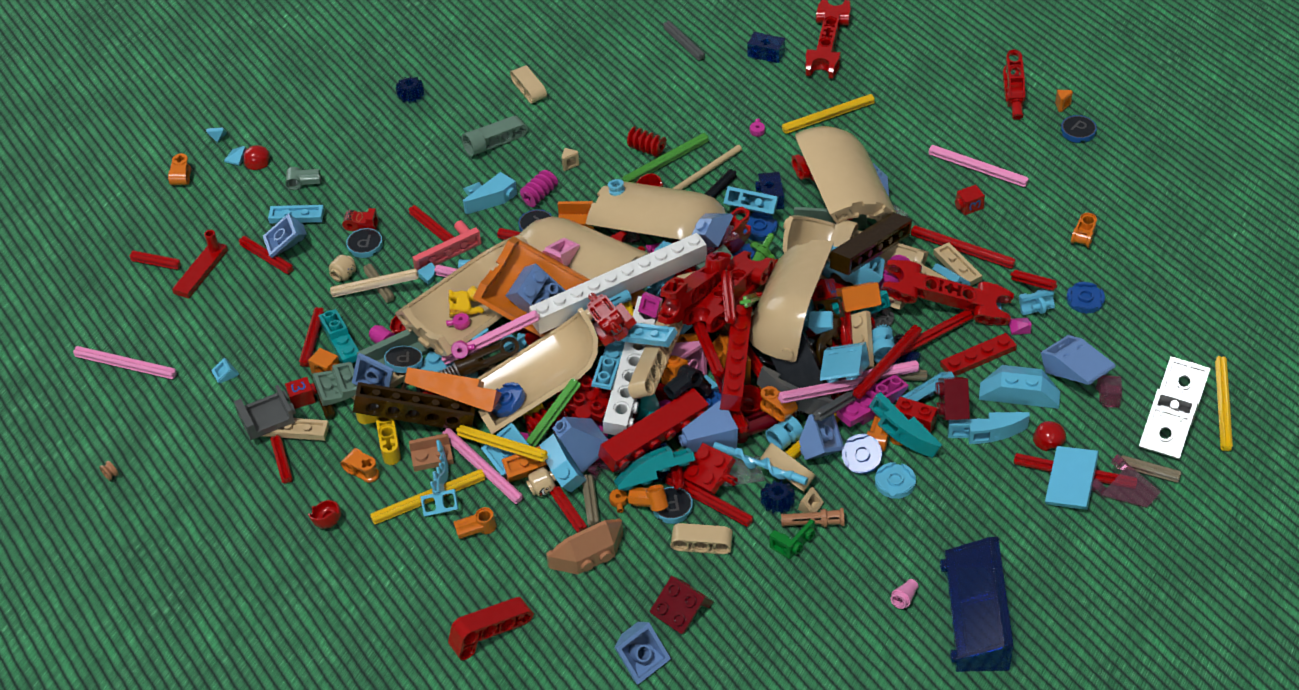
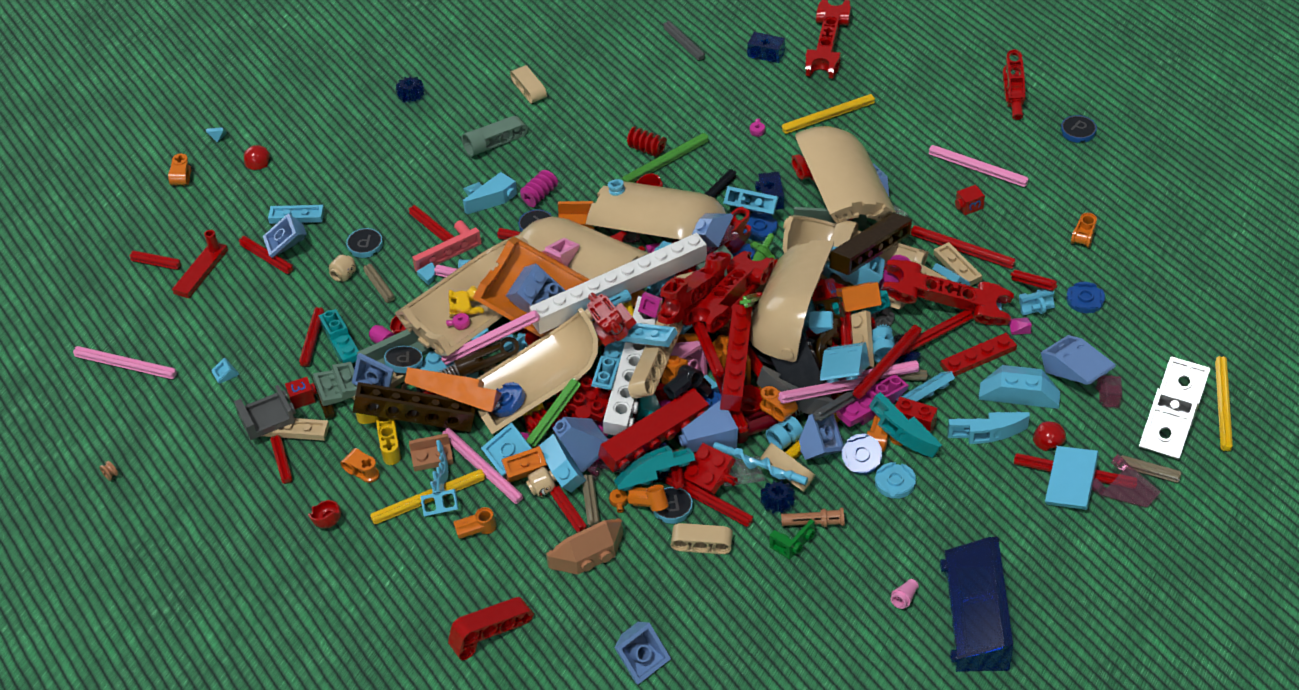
medium azure slope [224,146,246,166] -> none
sand green piece [286,167,321,190] -> none
orange brick [308,348,340,373] -> none
tan axle [330,269,419,297] -> none
red leg [342,208,379,231] -> none
dark pink piece [451,340,476,359] -> none
yellow axle [456,425,549,462] -> none
tan slope [562,148,579,171] -> none
dark red bracket [650,575,714,634] -> none
tan piece [672,145,742,190] -> none
red axle [721,270,737,324] -> none
tan slope [798,487,824,513] -> none
dark red hinge [935,377,970,420] -> none
orange slope [1055,90,1073,113] -> none

